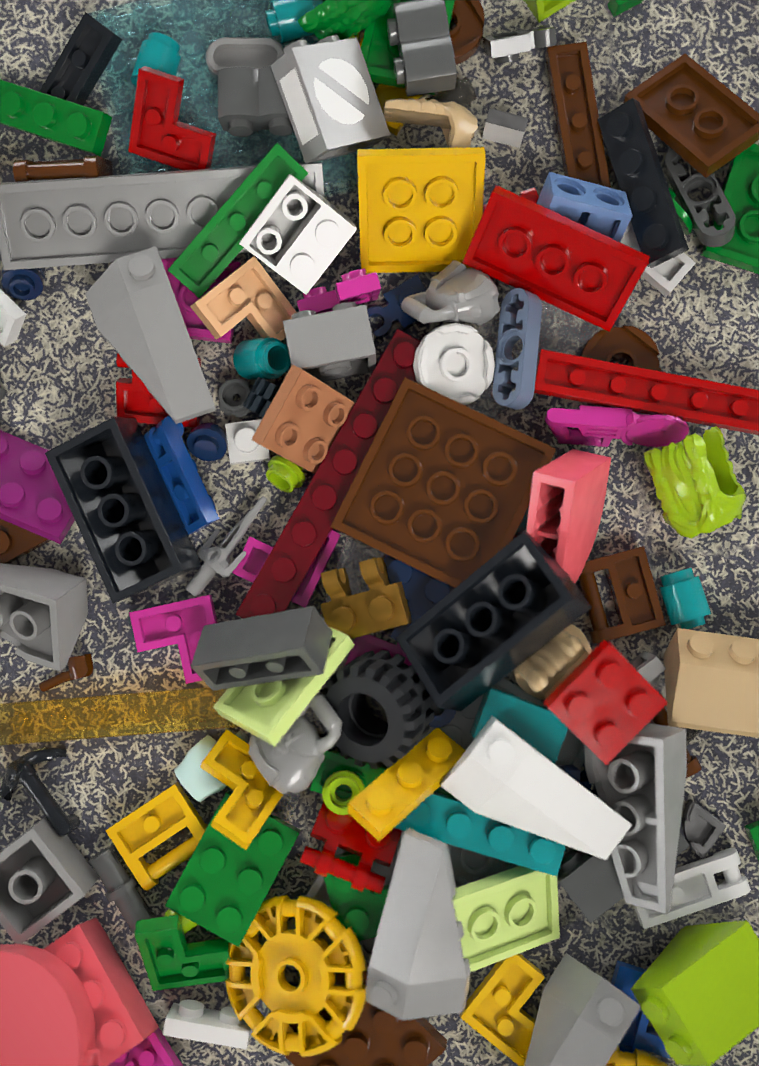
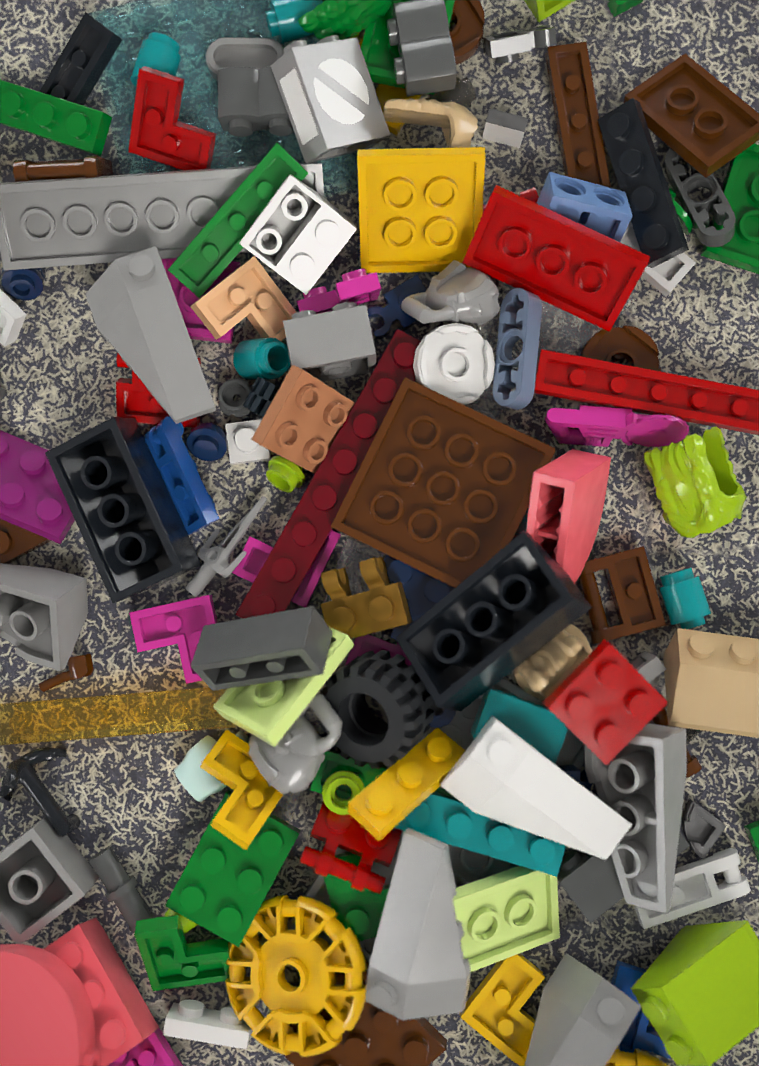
yellow plate [105,782,208,891] -> none

